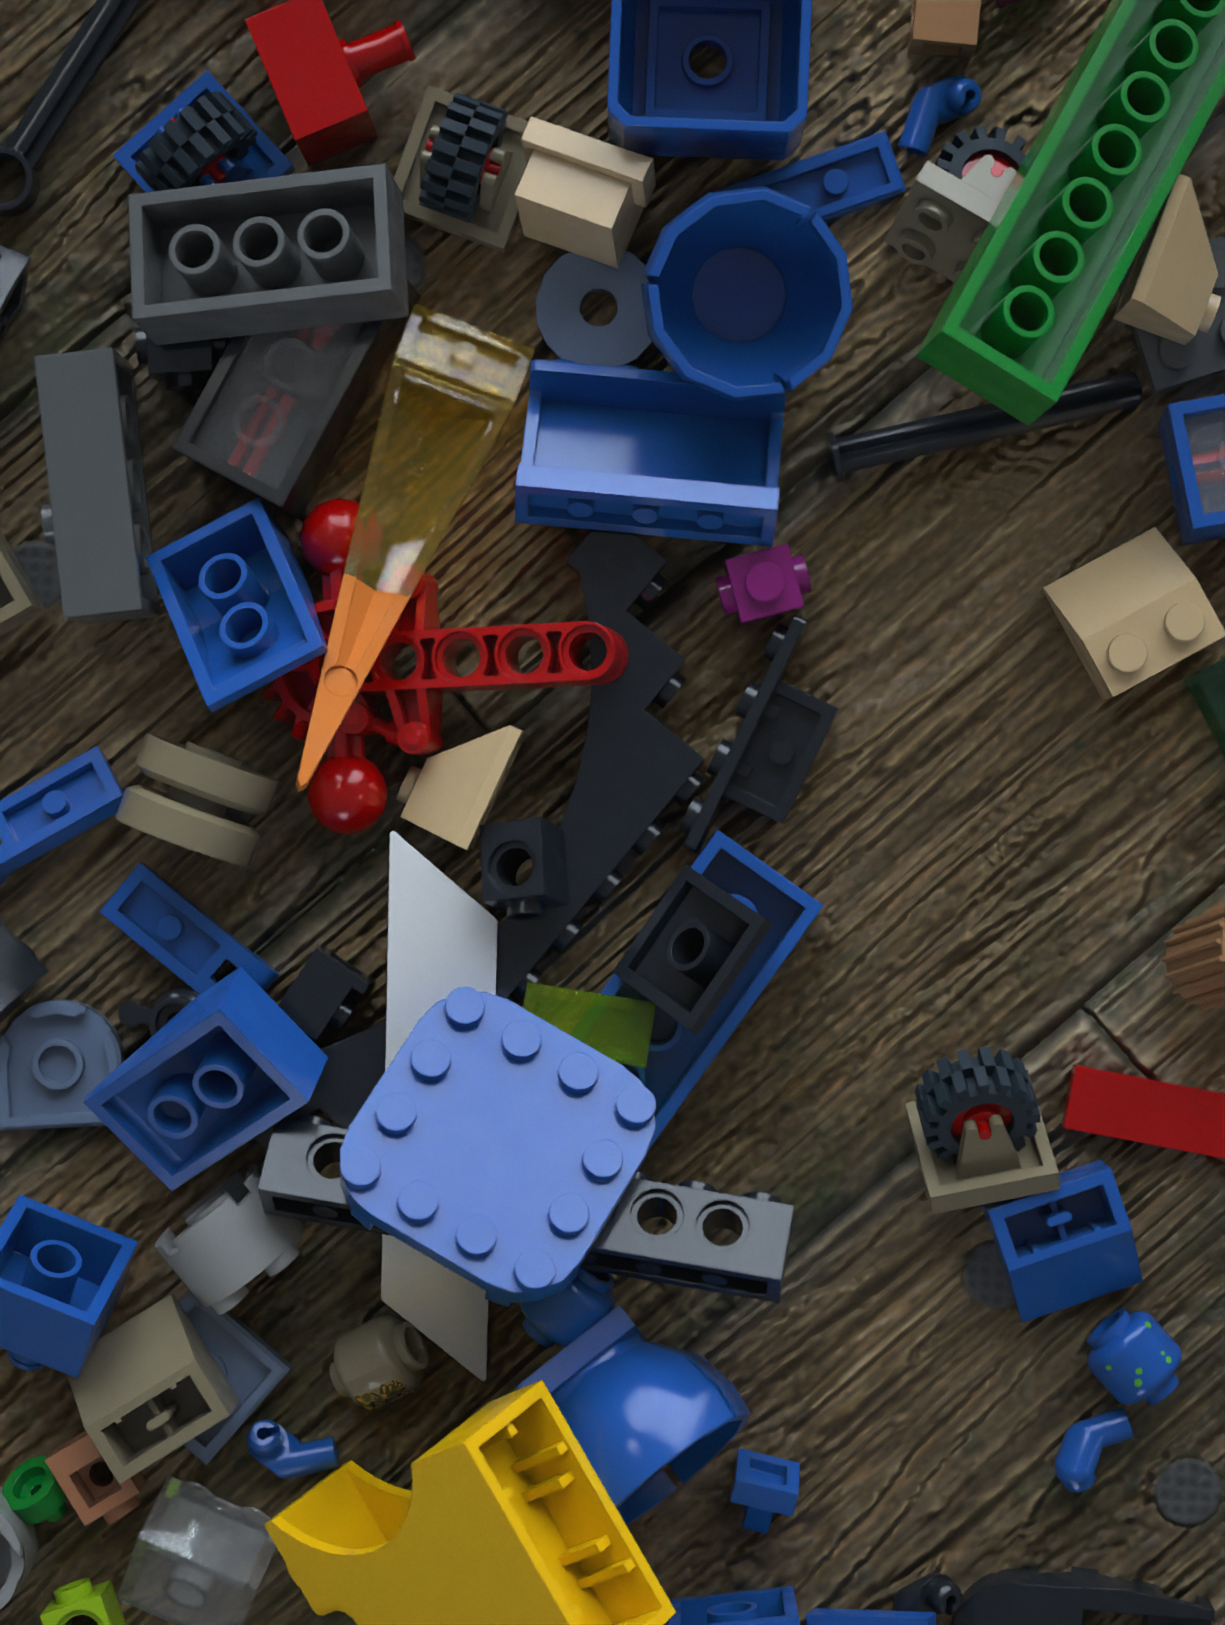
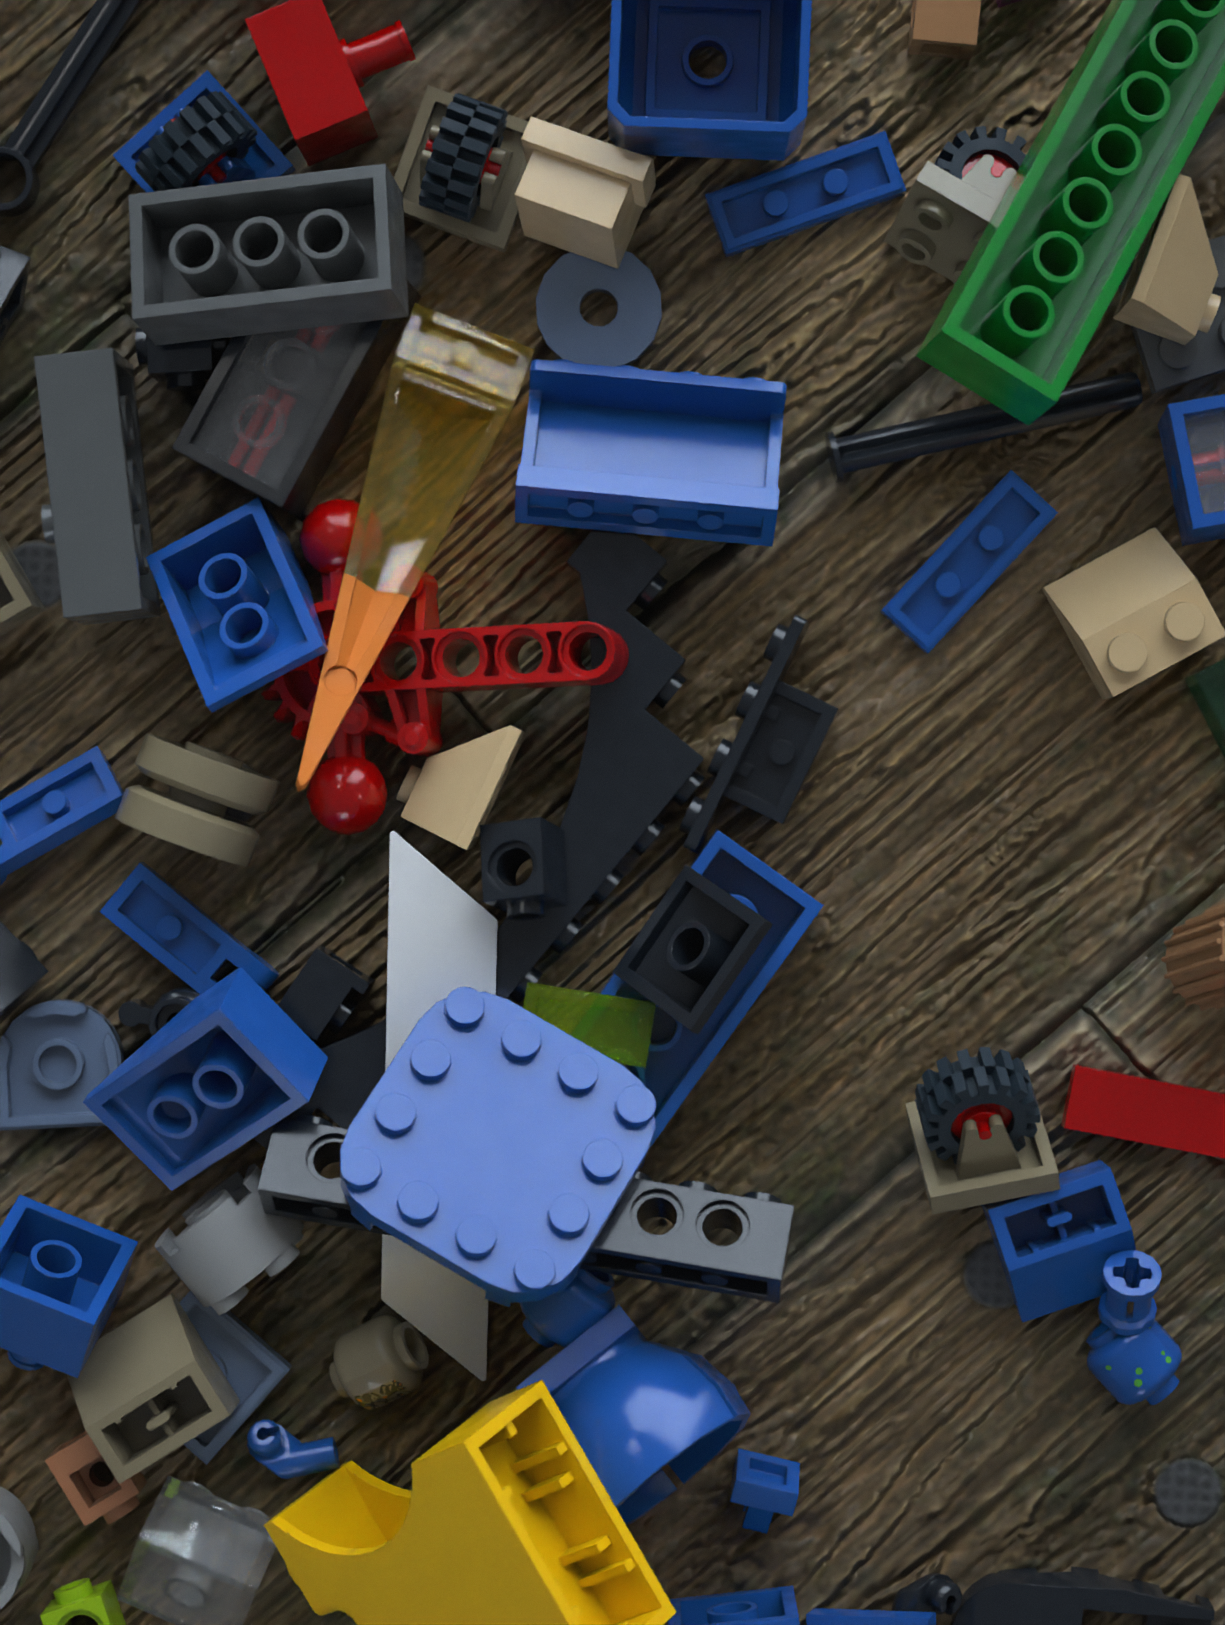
green tile [2,1456,67,1525] -> none
blue plate [641,186,853,401] -> none
magenta brick [715,543,812,627] -> none
blue arm [898,75,982,157] -> none
blue arm [1055,1407,1134,1493] -> none
none -> blue tile [880,470,1058,654]
none -> blue bush [1098,1250,1162,1336]

